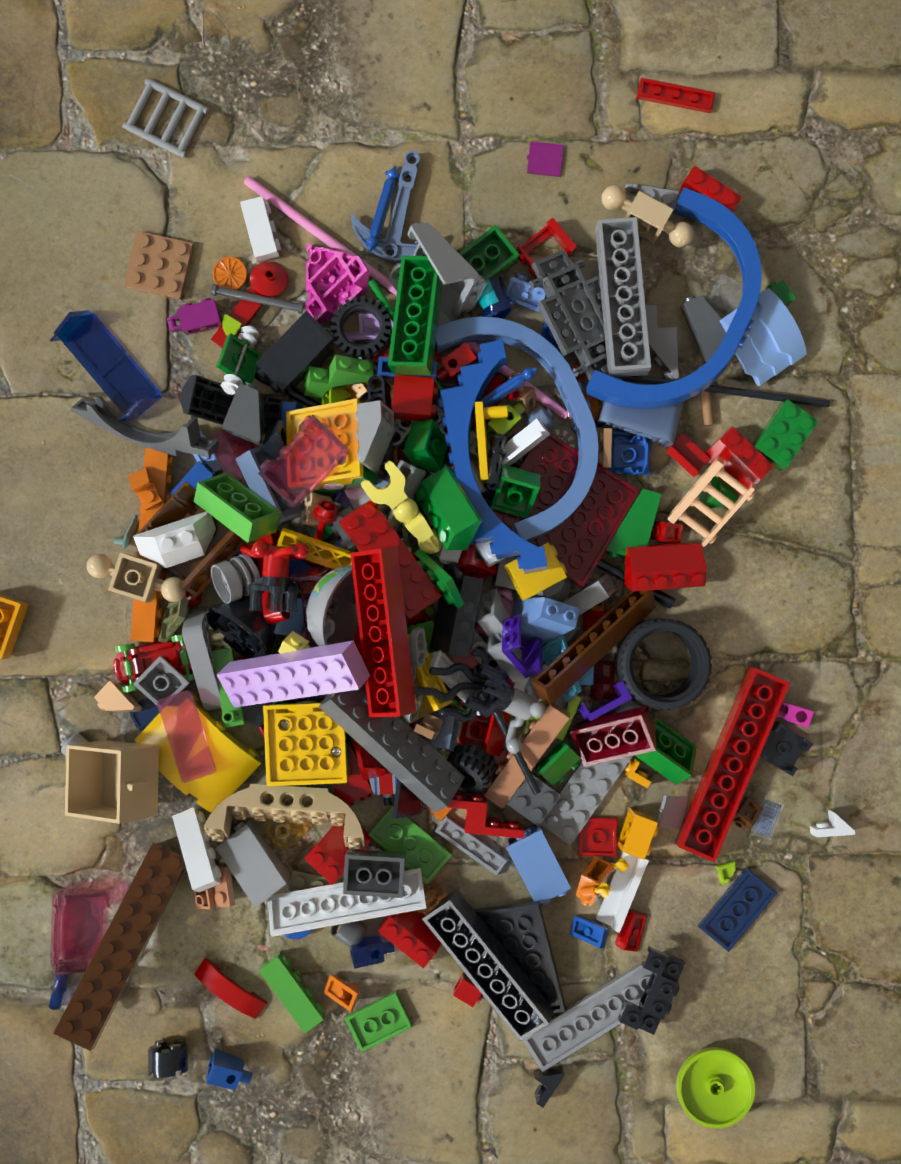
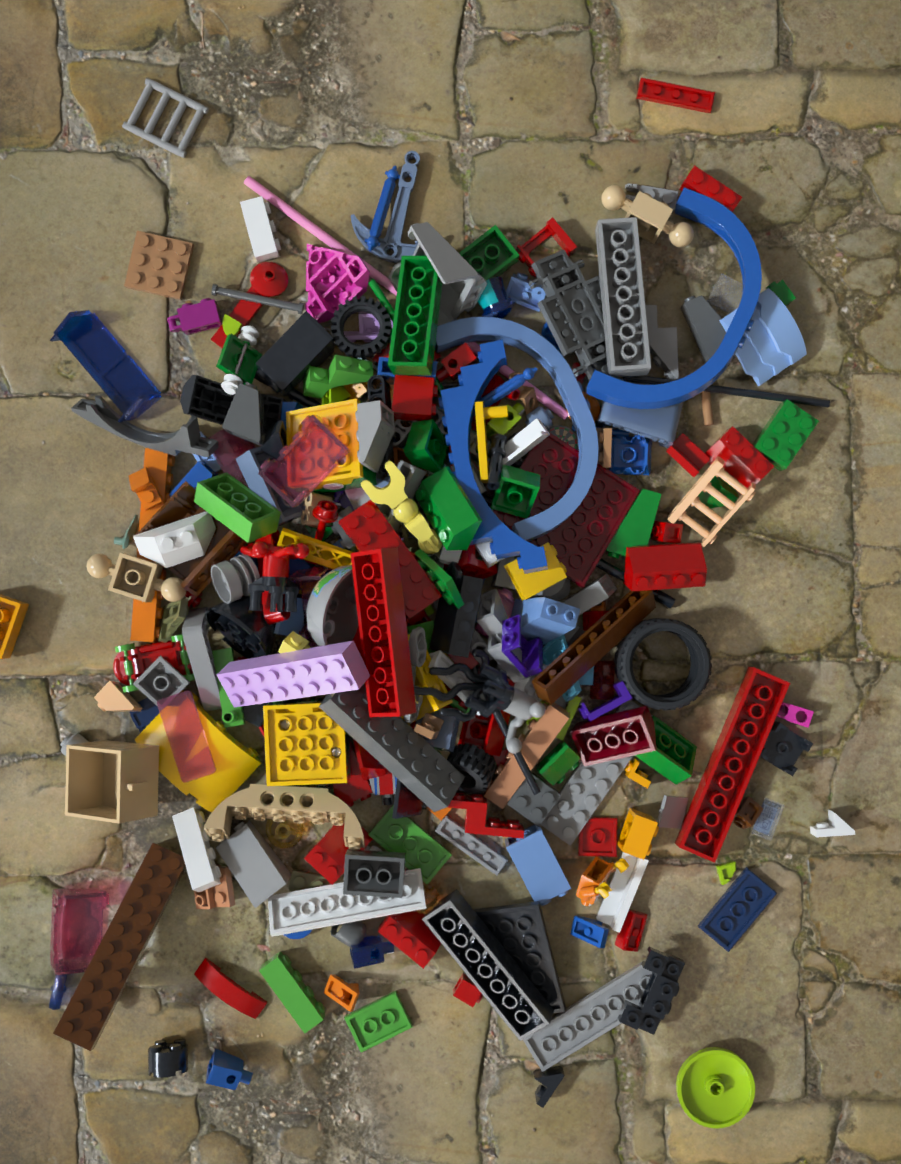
orange wheel [212,257,247,290] -> none
magenta piece [527,141,564,177] -> none

